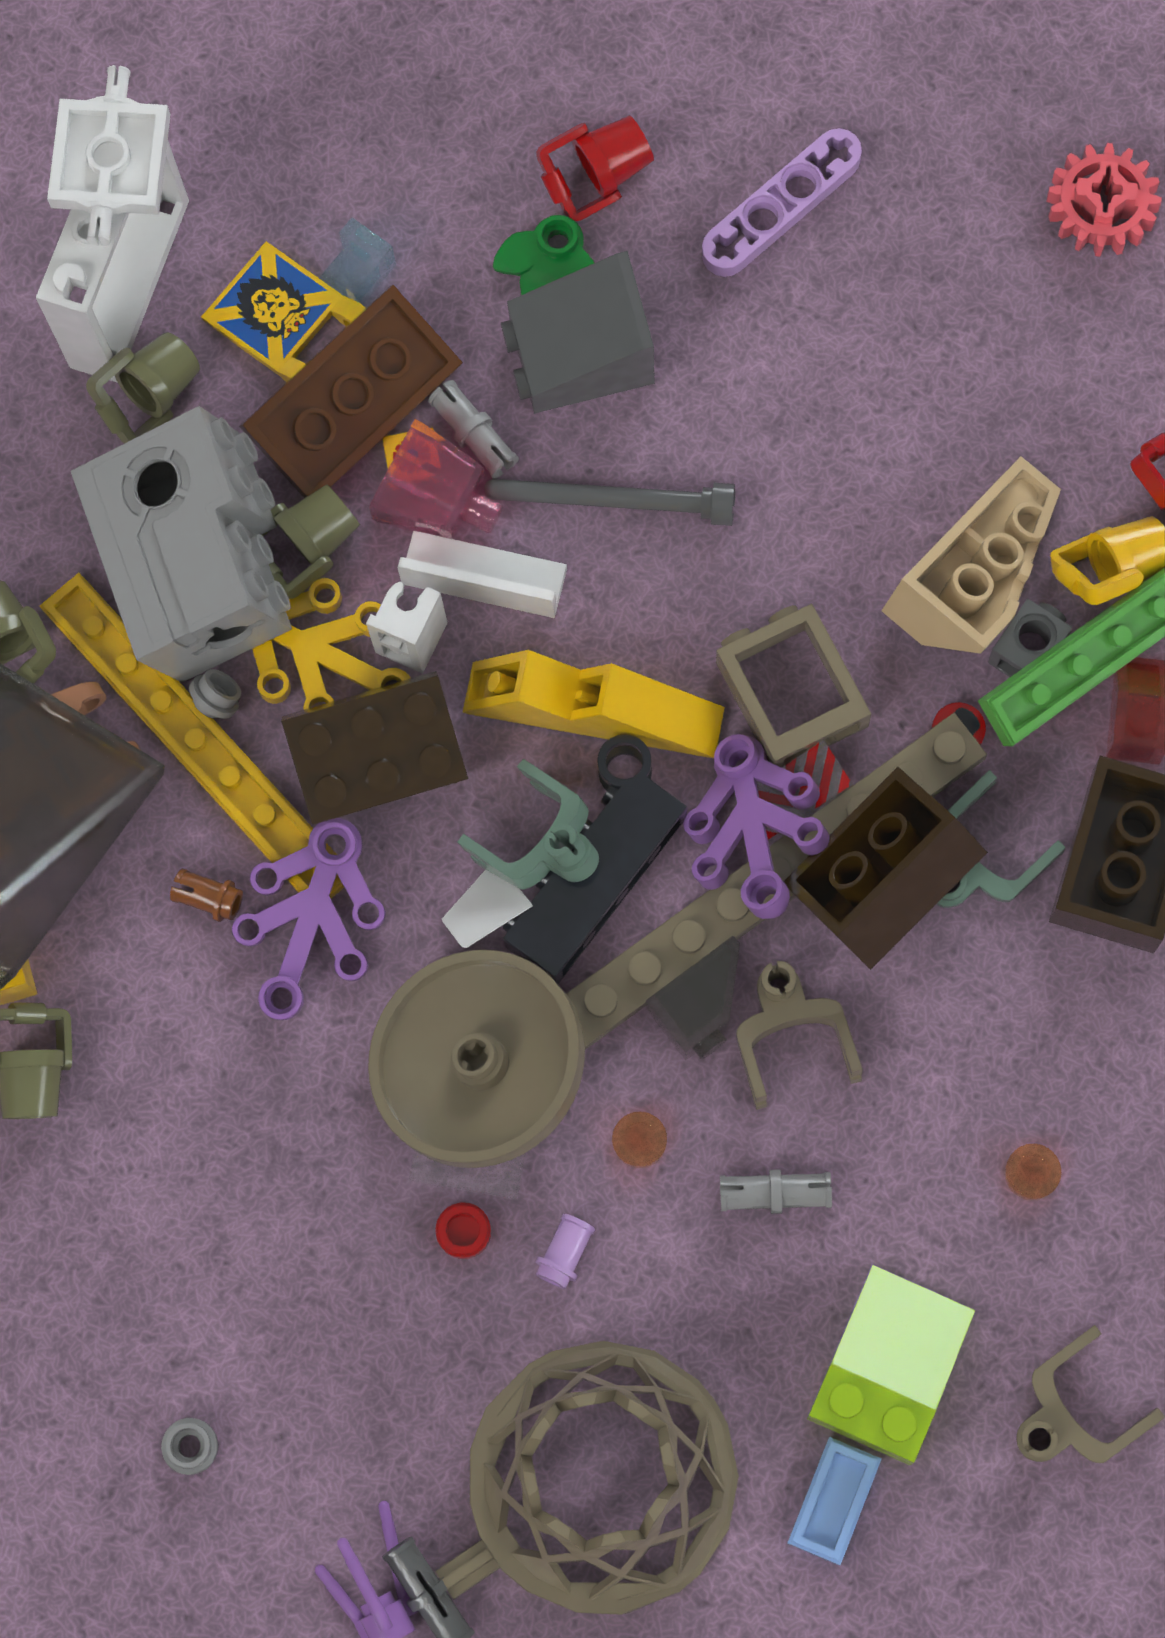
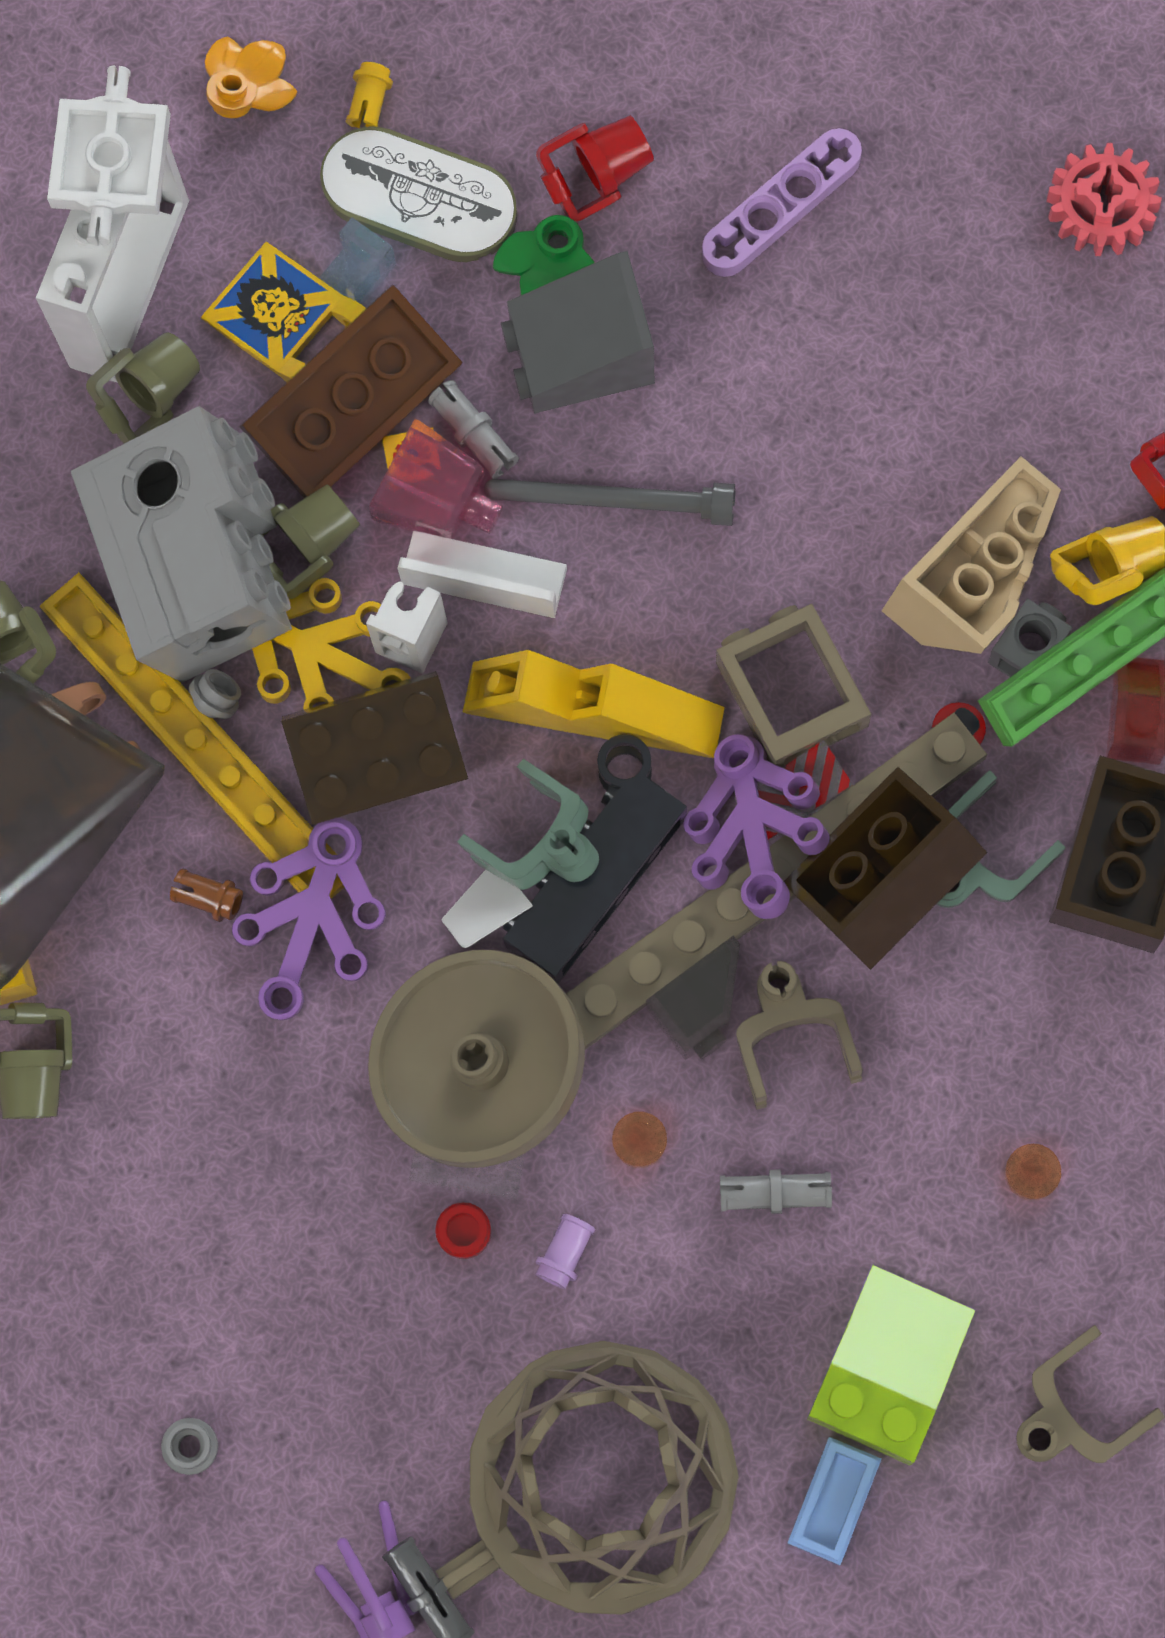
none -> light orange plate [205,37,297,118]
none -> white tile [320,127,517,262]
none -> yellow pin [345,62,393,128]

